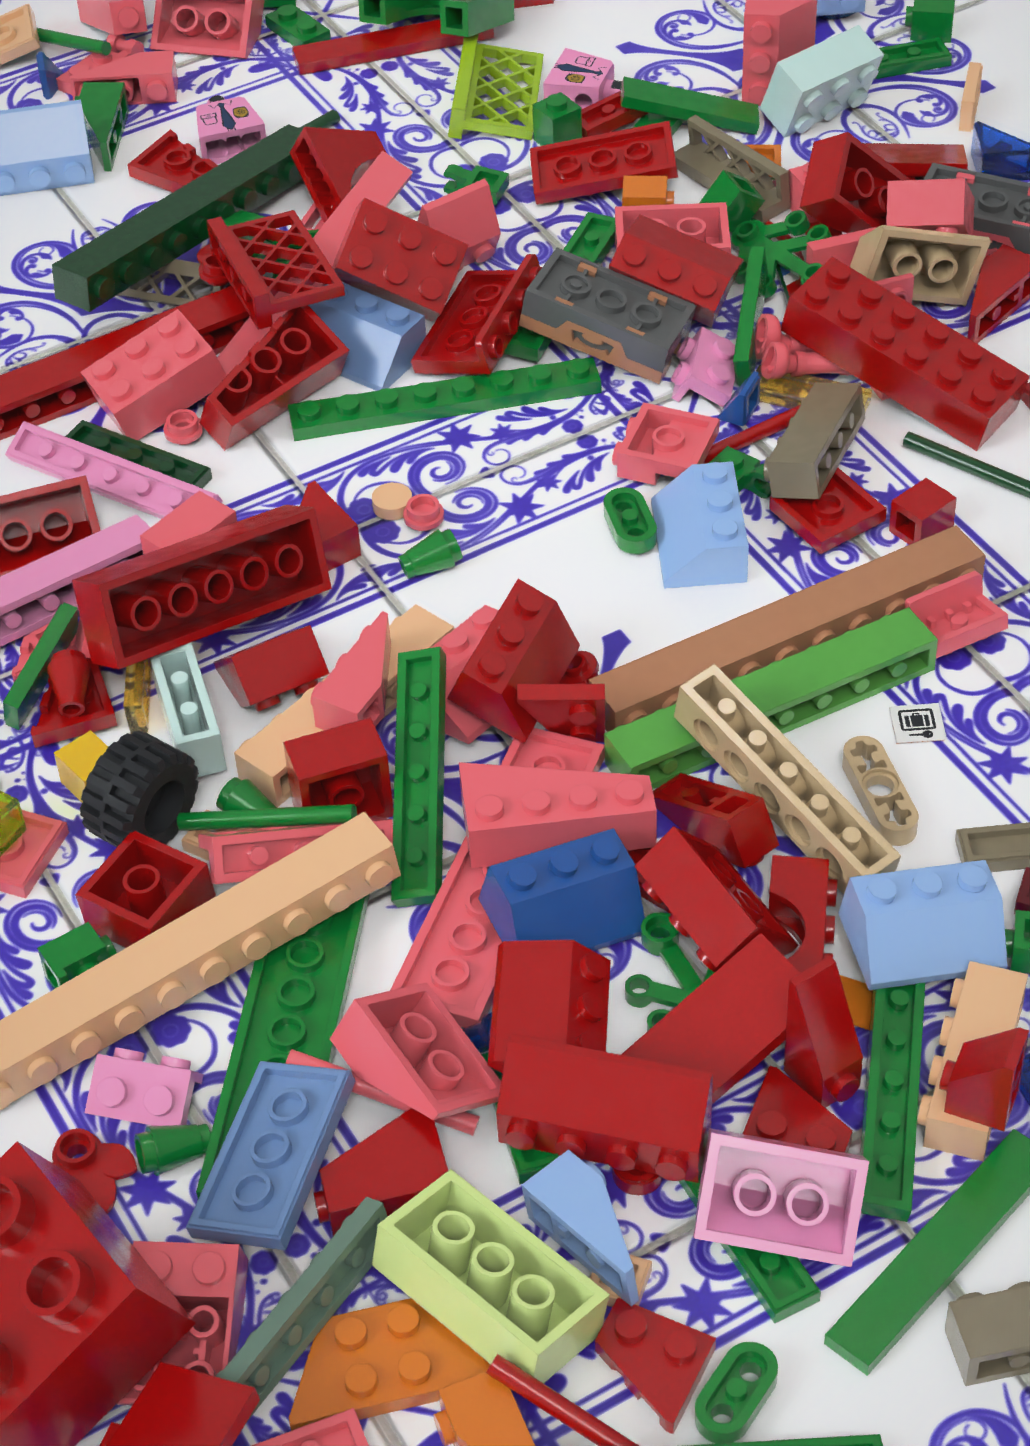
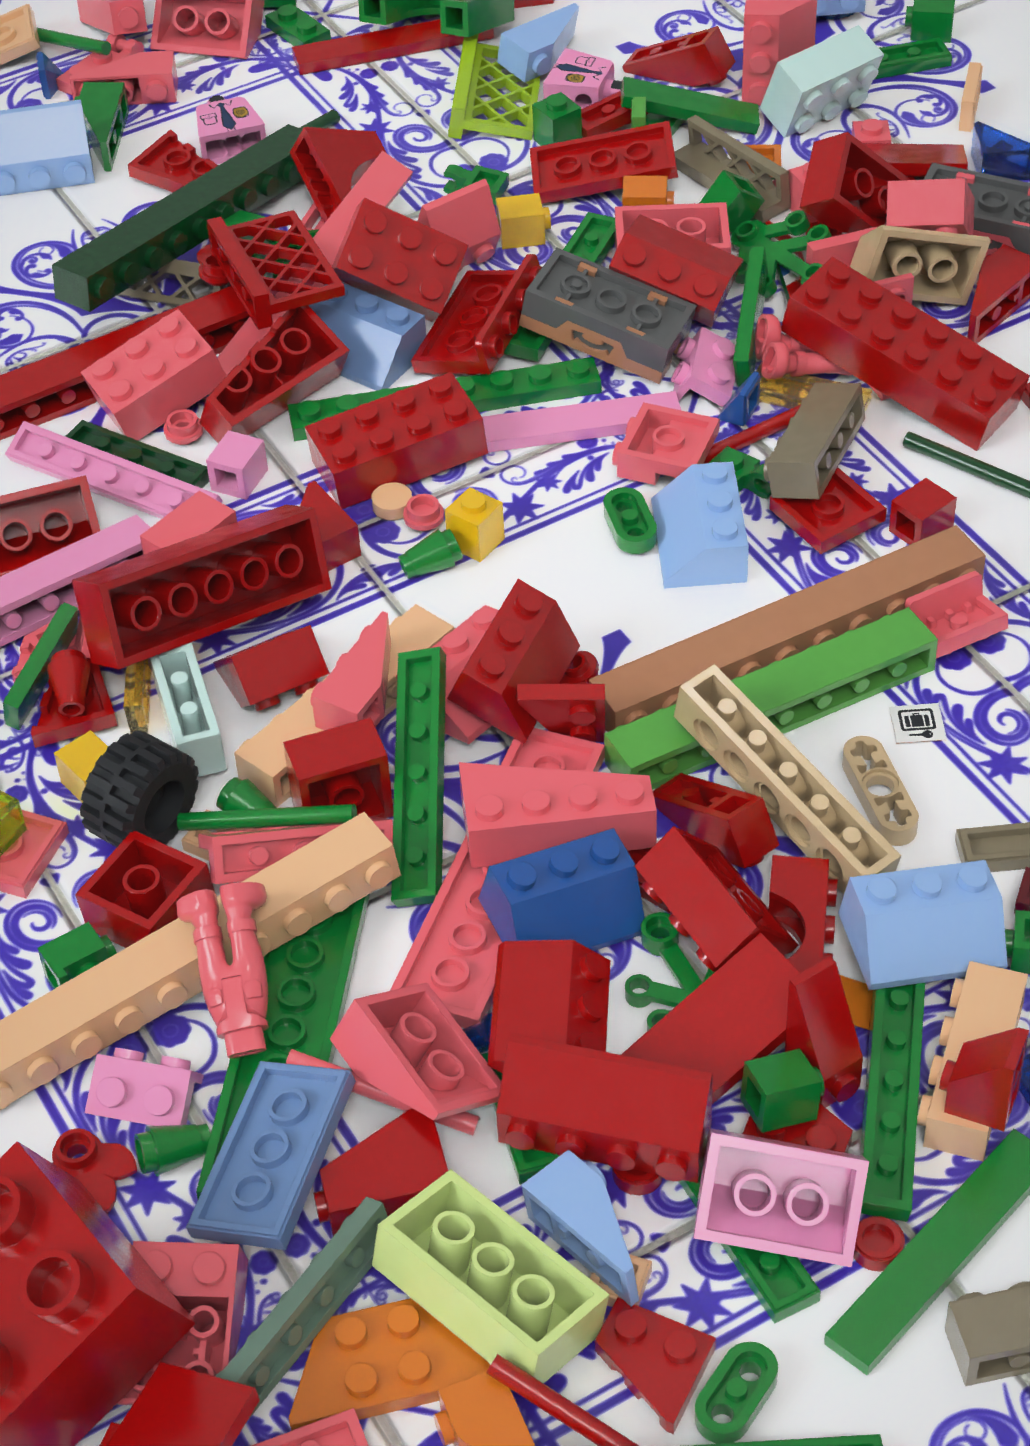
none -> coral piece [176,882,269,1058]
none -> bright pink brick [206,430,268,500]
none -> red brick [304,372,488,509]
none -> yellow brick [445,487,505,562]
none -> bright pink tile [482,391,681,452]
none -> yellow brick [496,193,551,249]
none -> light blue slope [497,3,579,82]
none -> red slope [622,26,736,87]
none -> bright green tile [631,97,646,128]
none -> green brick [740,1048,825,1133]
none -> coral plate [852,119,891,143]
none -> red tile [853,1216,905,1271]

